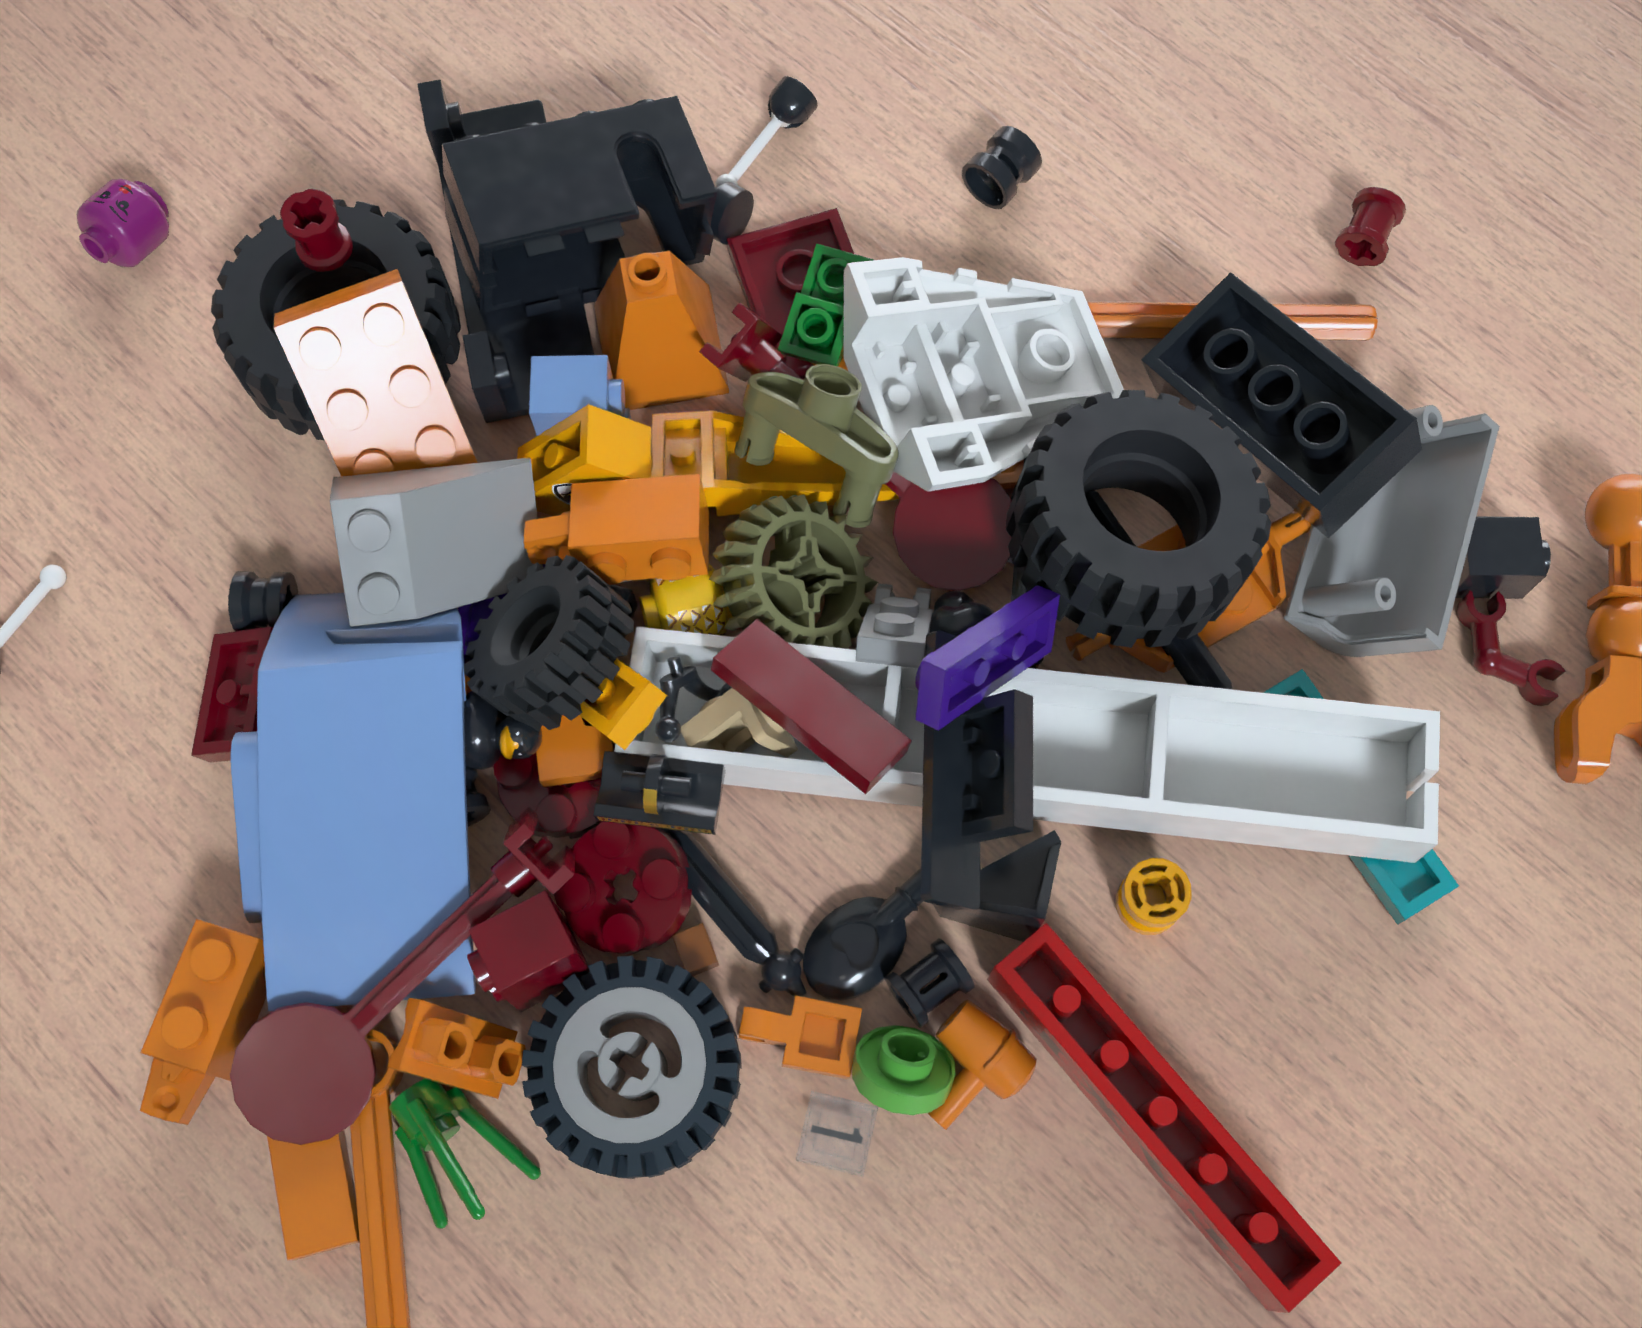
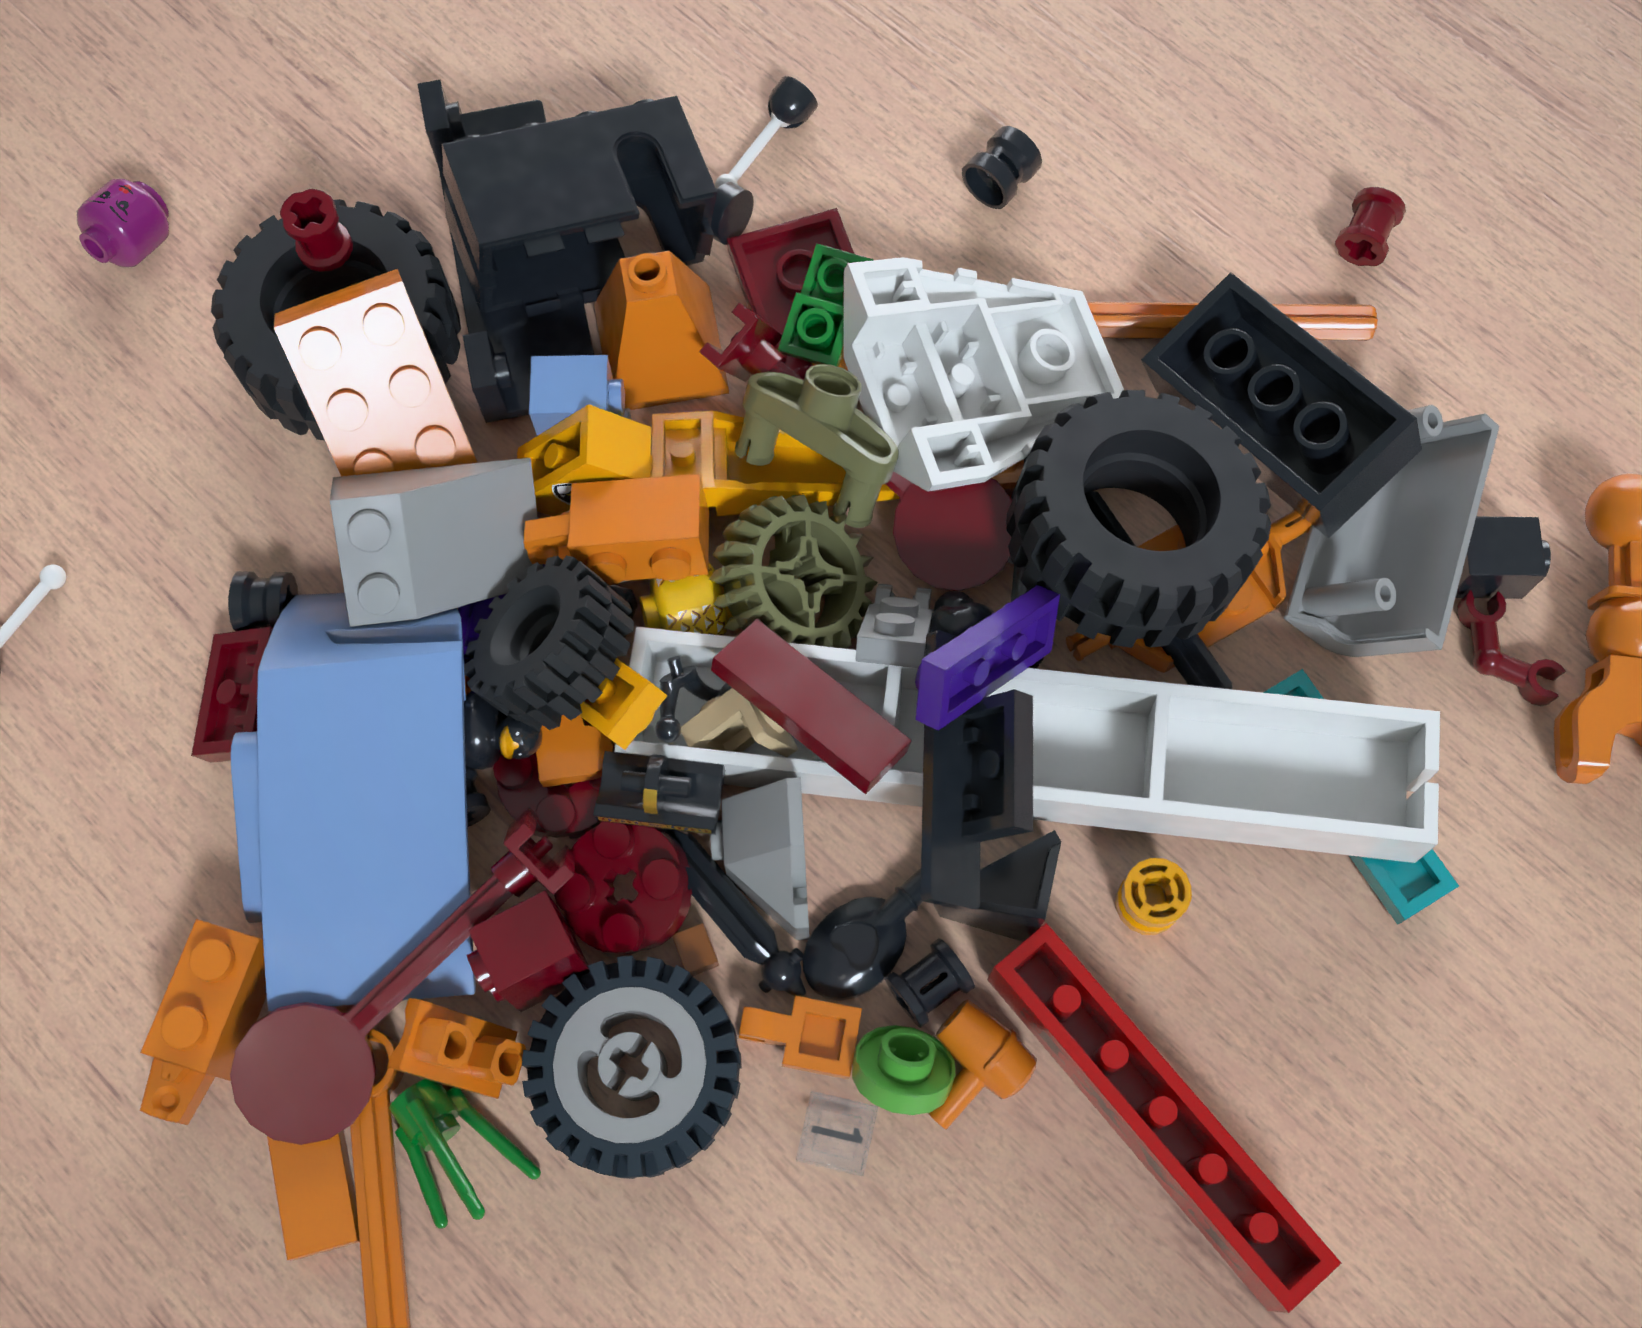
none -> light grey slope [710,777,809,940]

